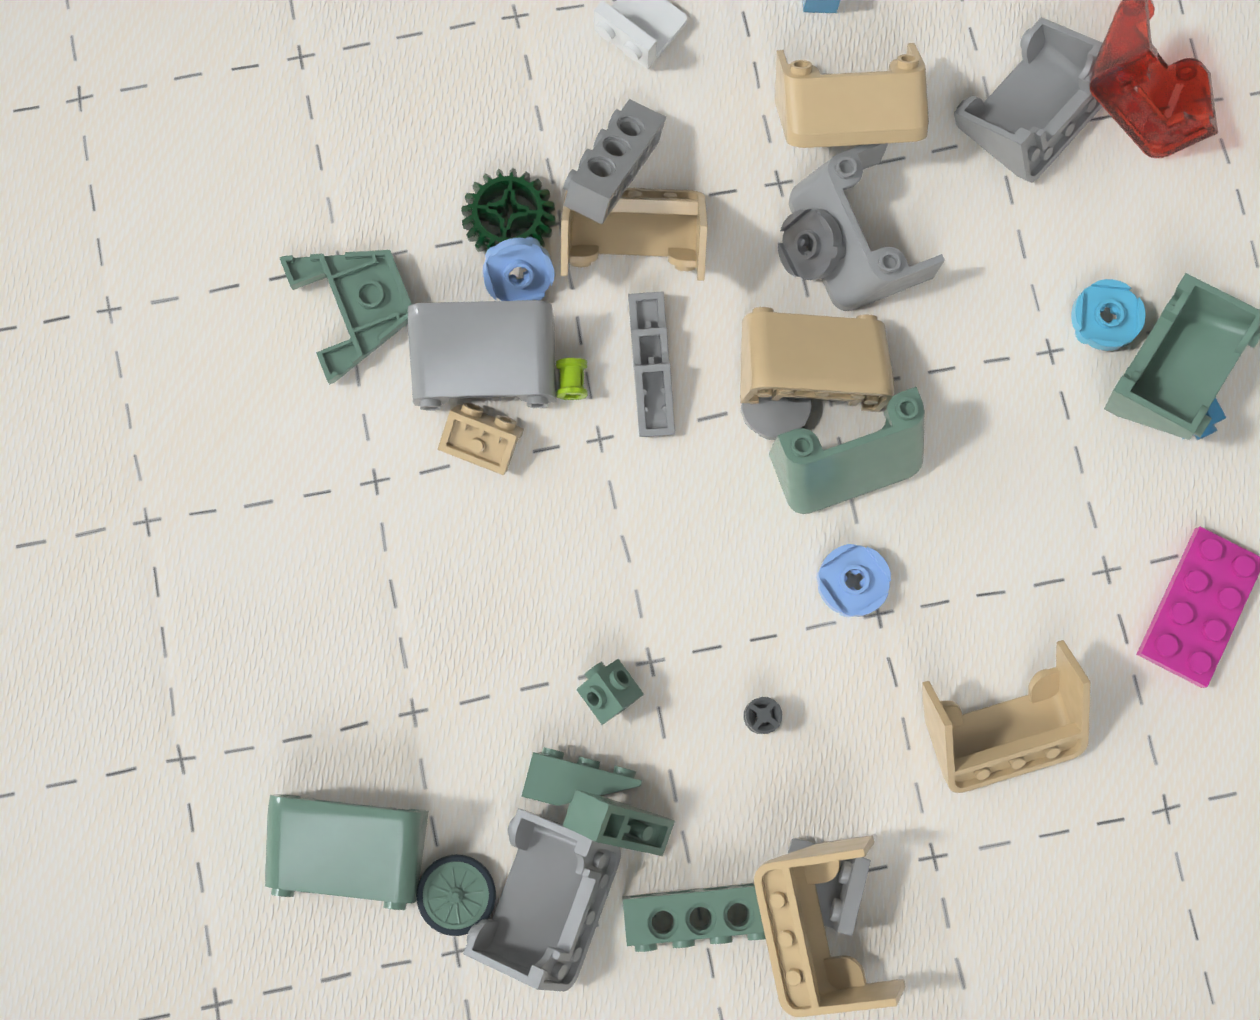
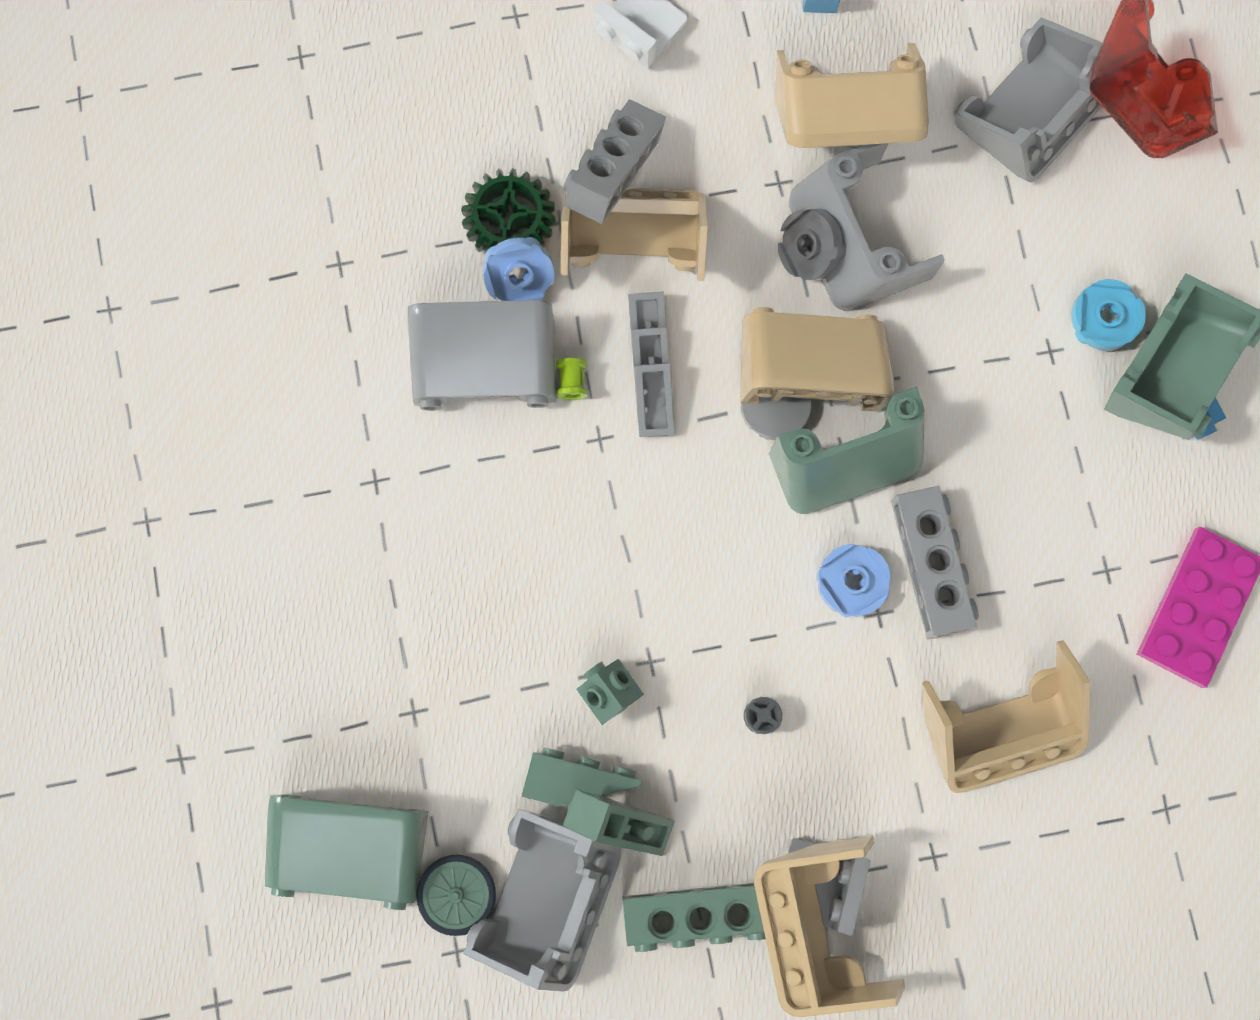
sand green wing [279,250,412,385] -> none
tan bracket [437,402,524,475] -> none
none -> light grey brick [891,485,979,639]

